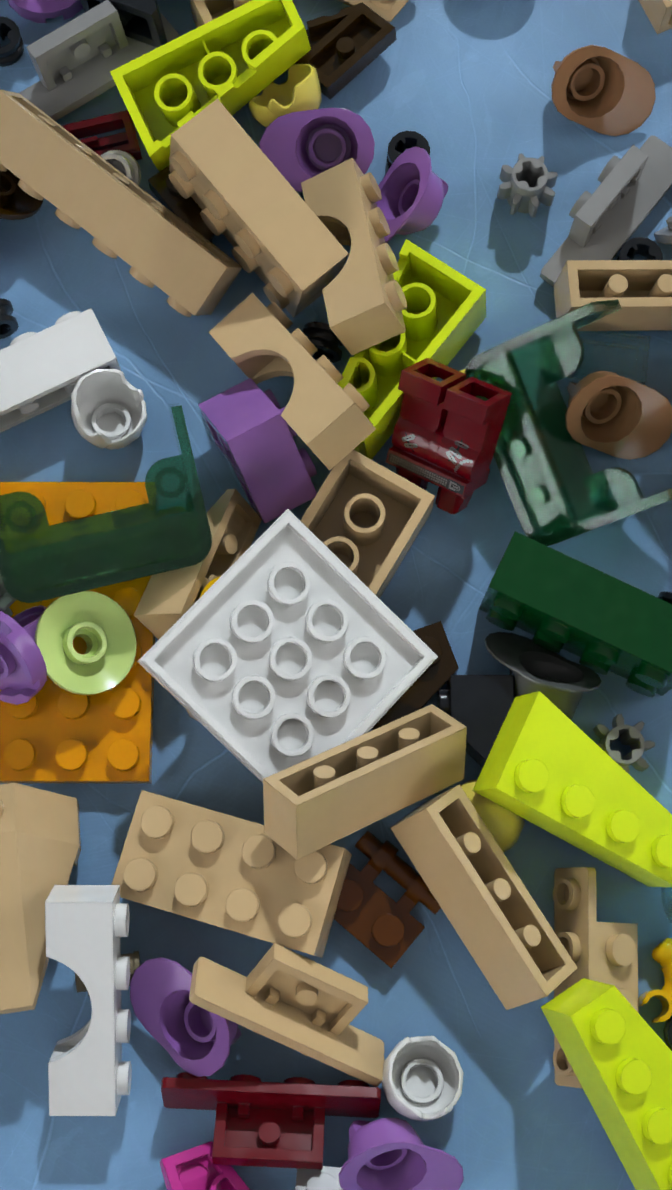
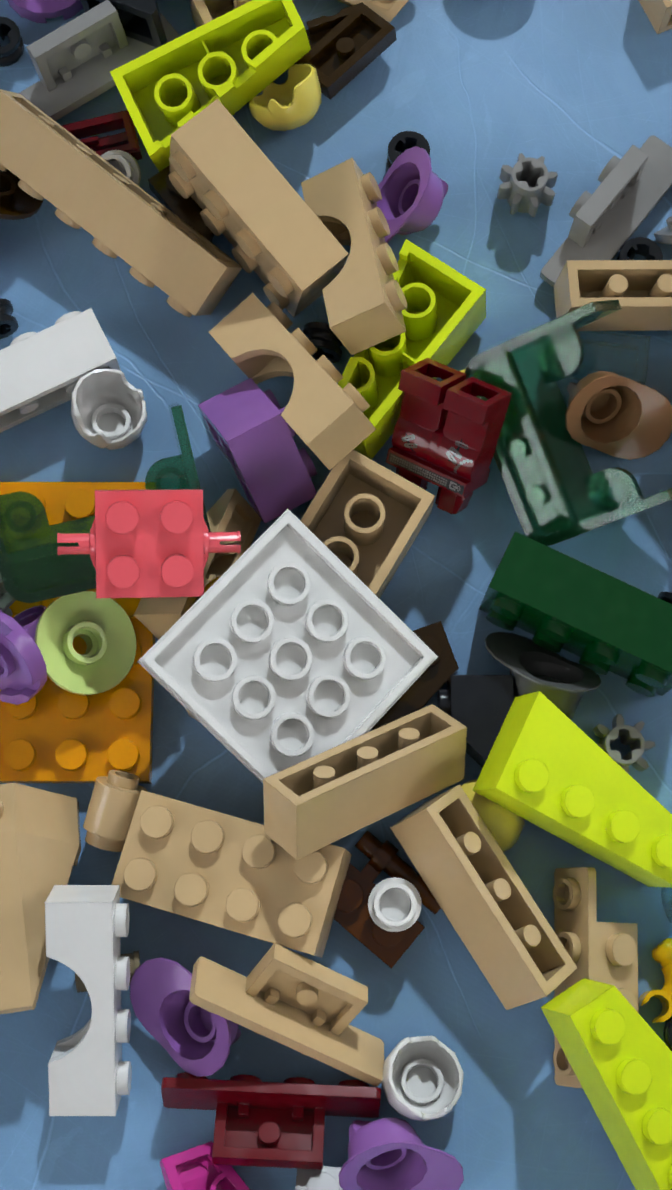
medium lavender piece [259,107,375,192] -> none
medium nougat piece [551,45,656,136] -> none
none -> coral plate [57,489,241,598]
none -> tan brick [83,770,147,852]
none -> white plate [368,877,422,932]

